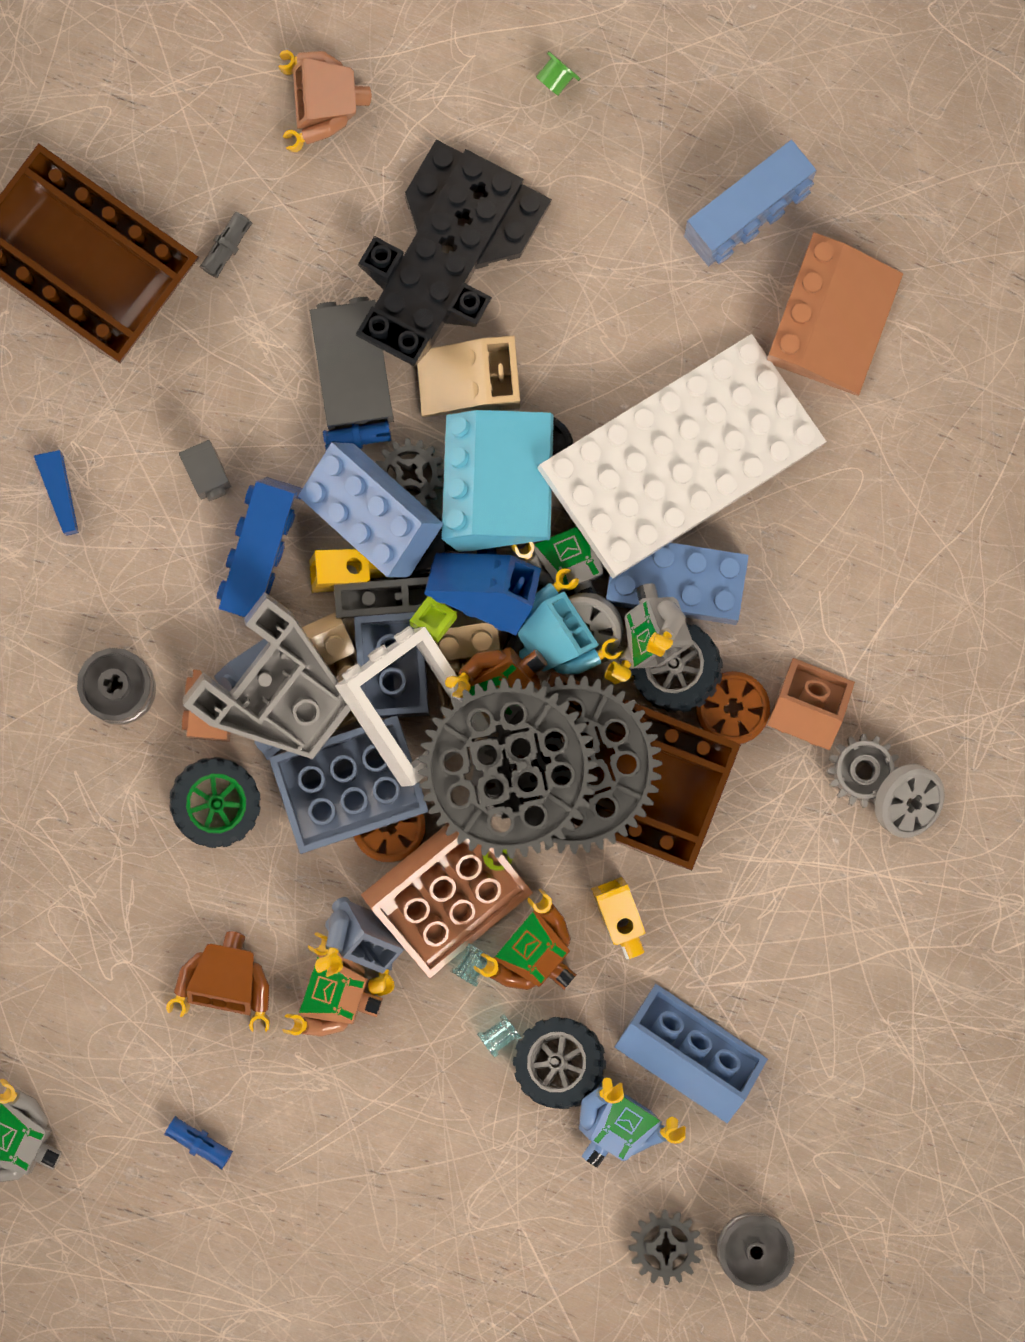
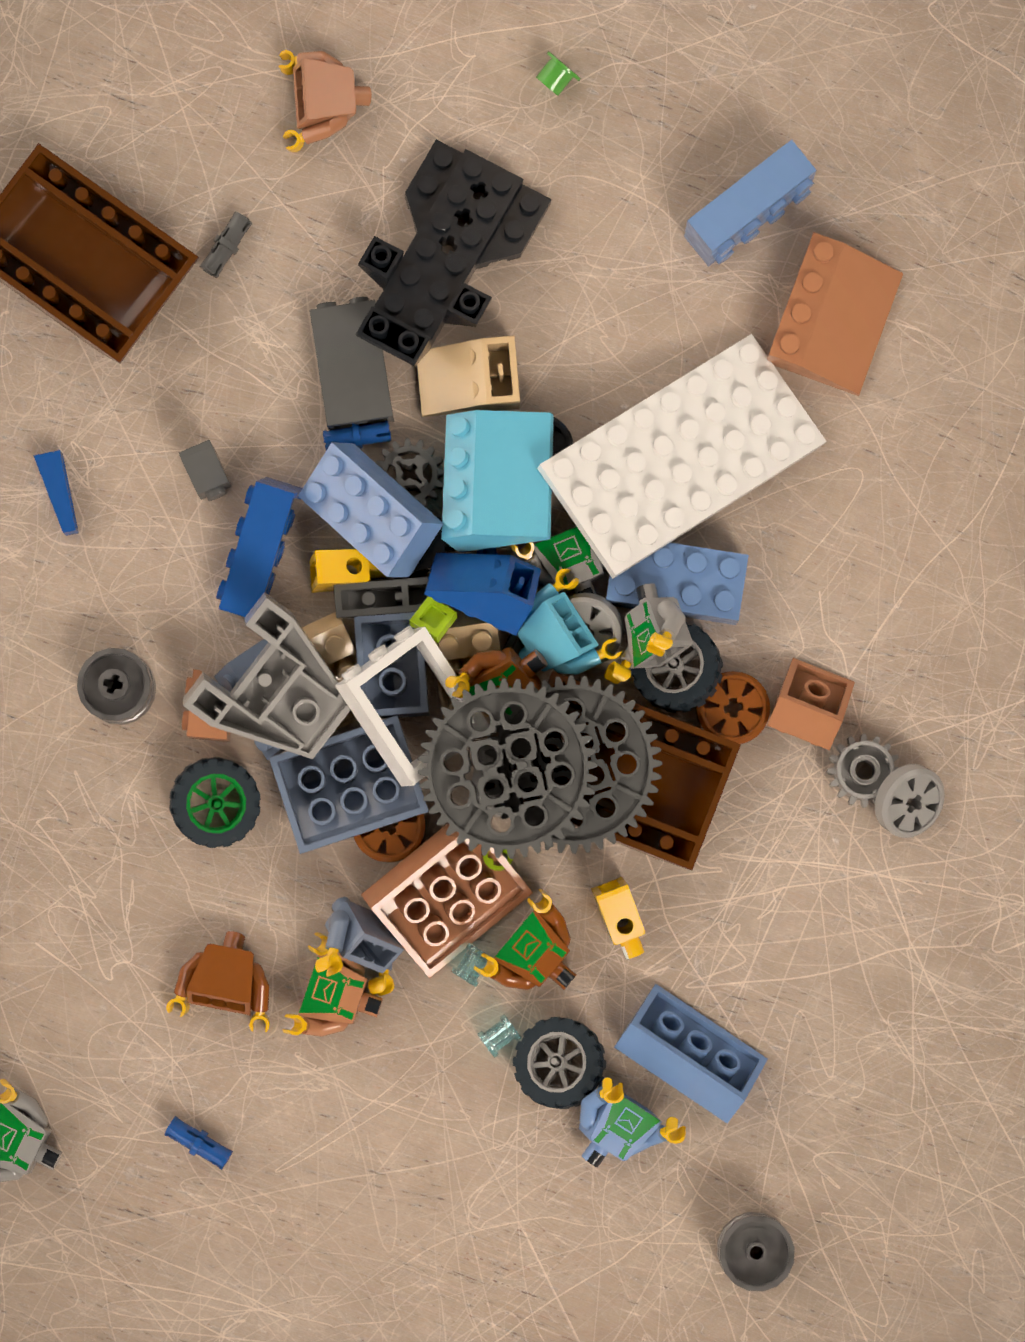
dark grey gear [629,1209,703,1285] -> none

